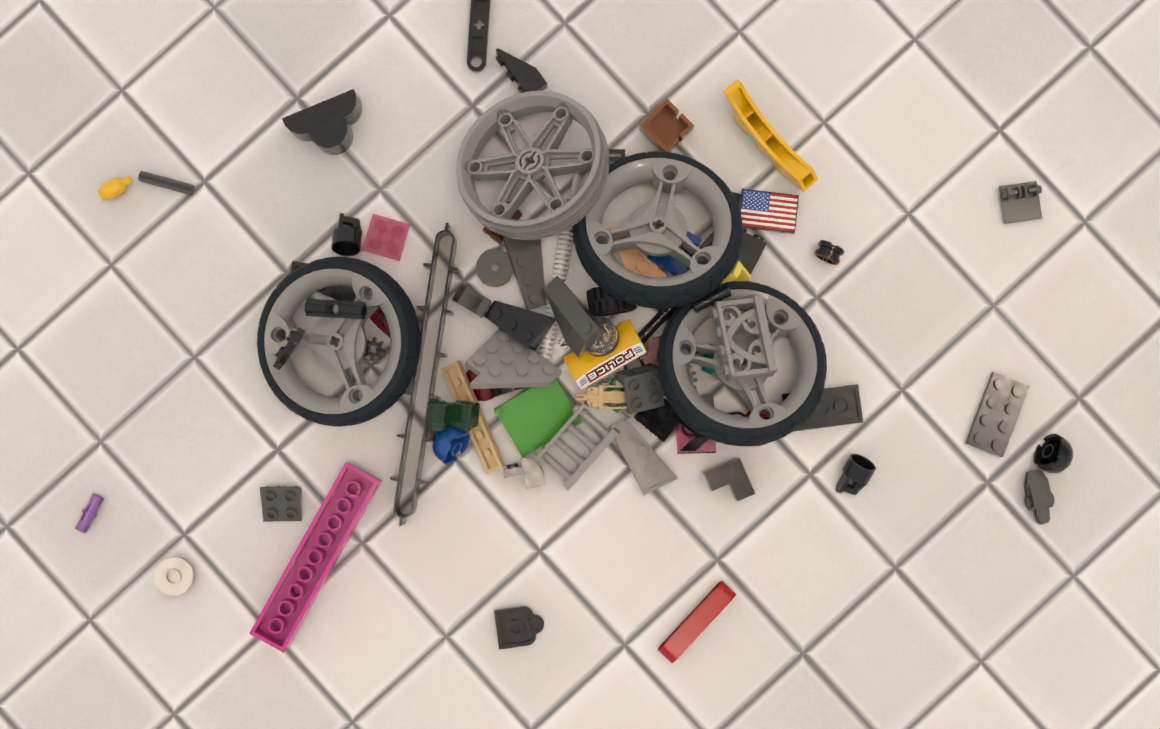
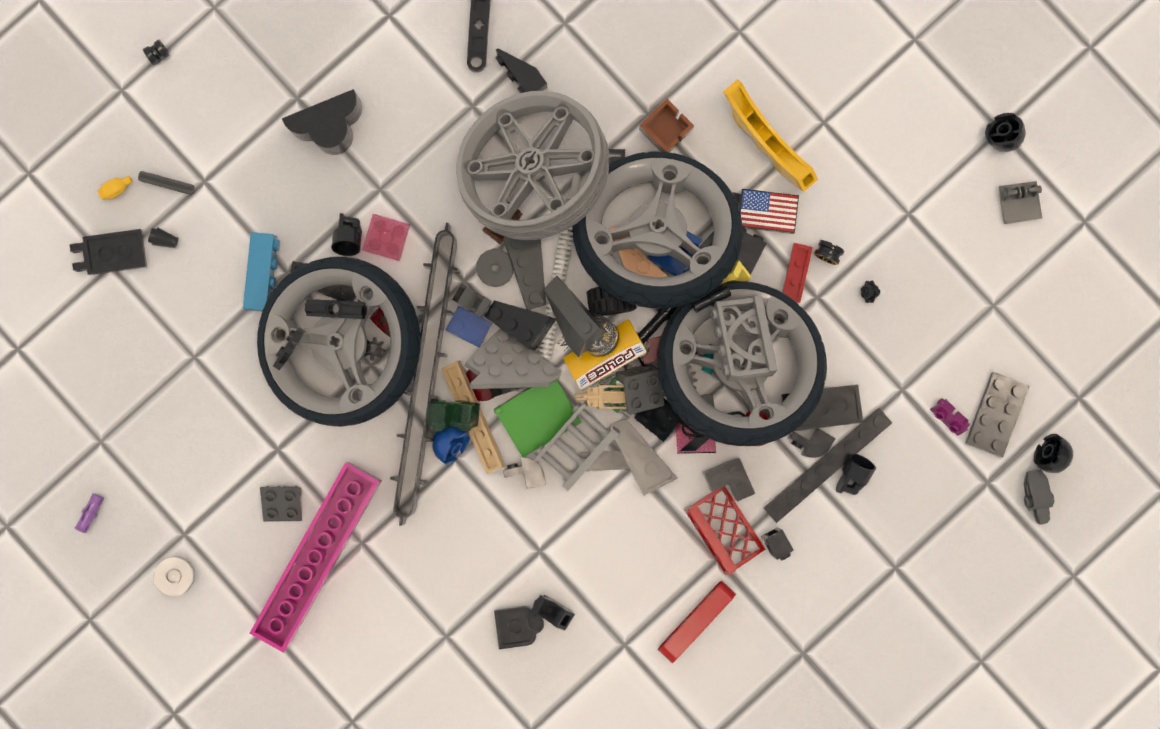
none -> black tile [69,229,147,275]
none -> black wheel [143,39,170,65]
none -> black cone [148,227,179,248]
none -> dark azure brick [243,232,280,311]
none -> blue plate [446,306,492,348]
none -> black brick [530,595,575,631]
none -> piece [580,450,630,471]
none -> red fence [684,486,766,575]
none -> black brick [761,527,794,561]
none -> black plate [763,408,892,523]
none -> red plate [782,243,813,303]
none -> black brick [788,428,836,458]
none -> black plant [861,280,880,303]
none -> magenta hinge [930,398,970,436]
none -> black cylinder [985,113,1026,152]

